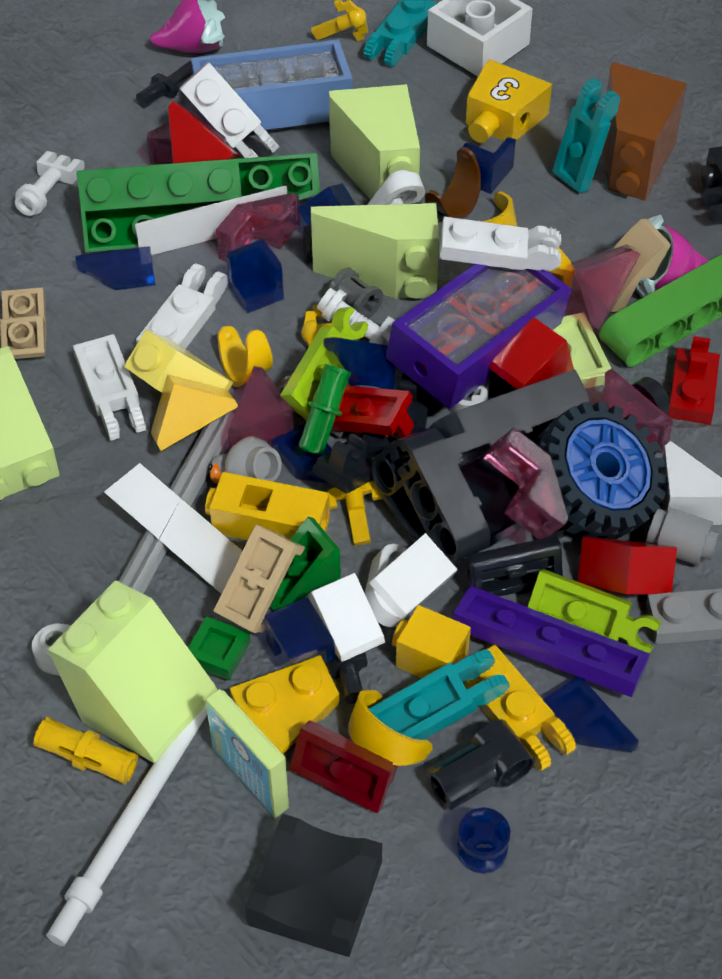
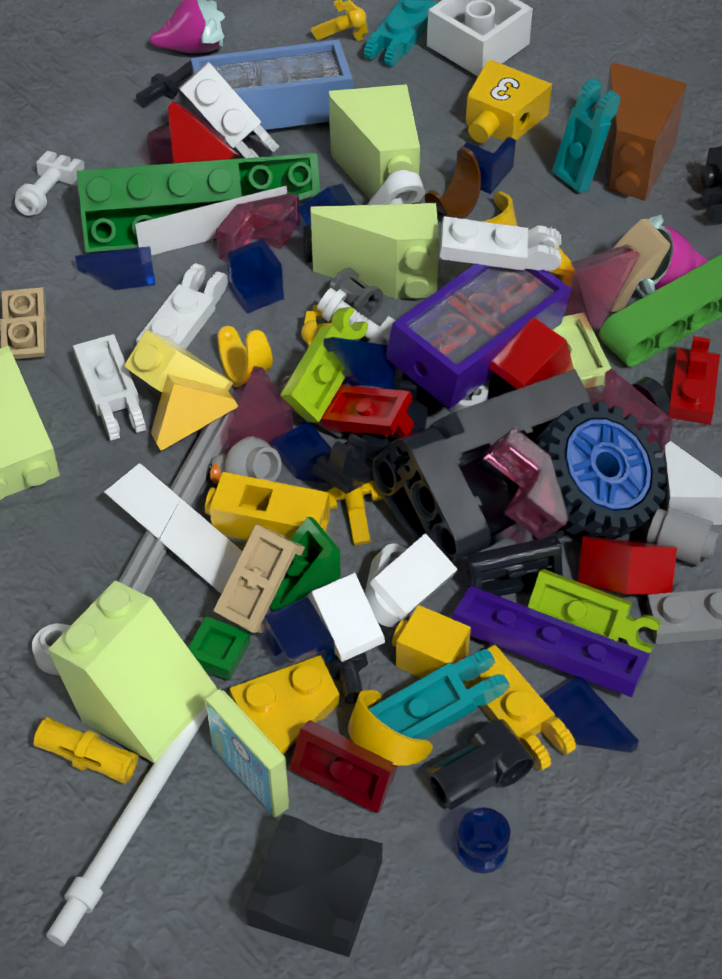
green axle [299,364,352,455] -> none

